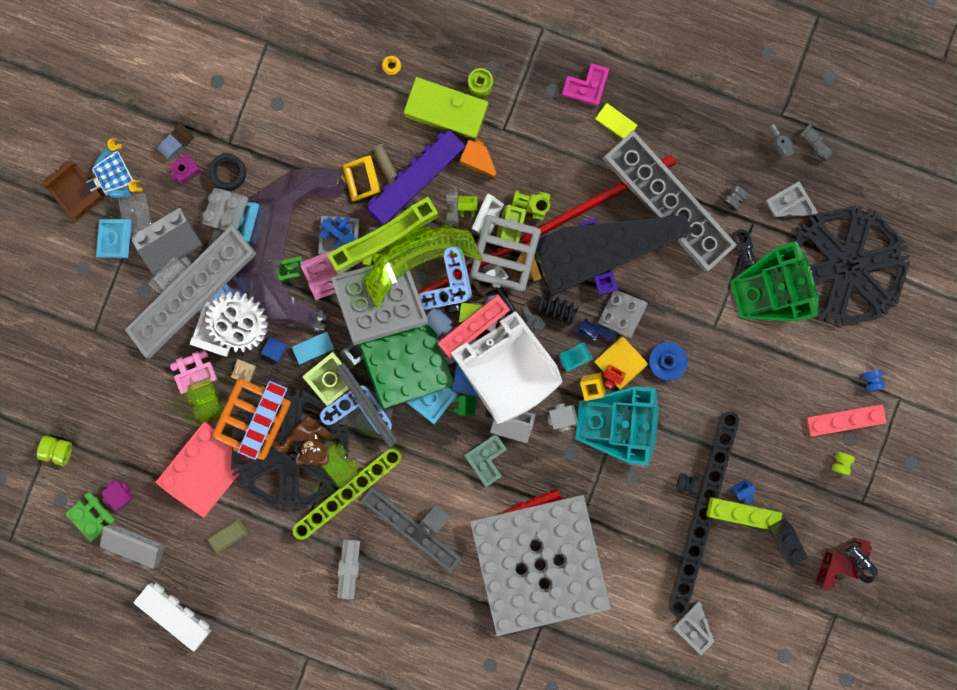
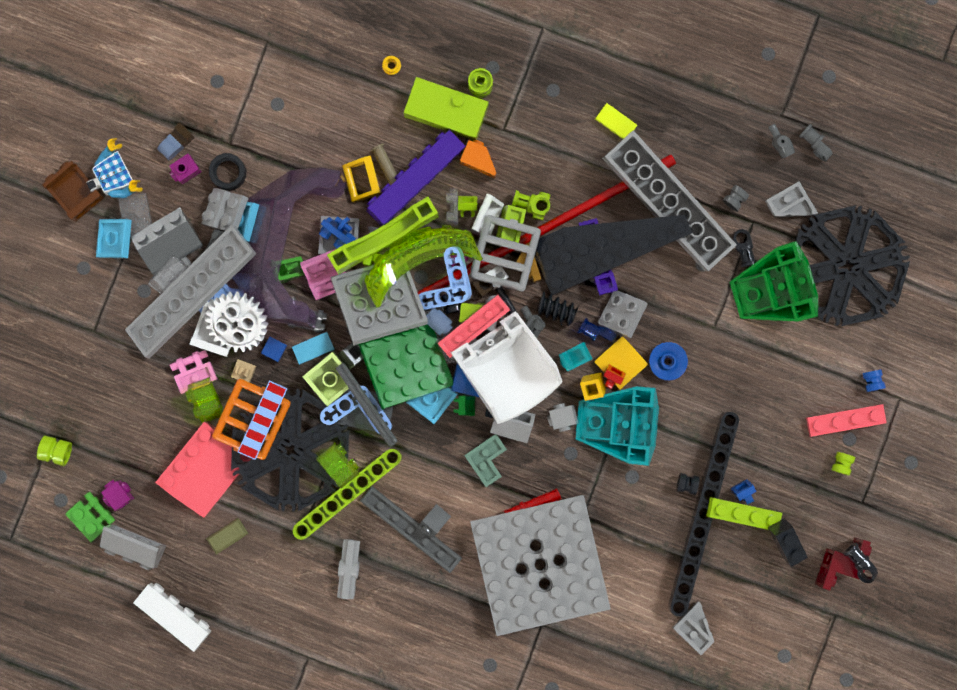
reddish brown animal [272,416,333,466] -> none
dark pink plate [562,63,609,106] -> none

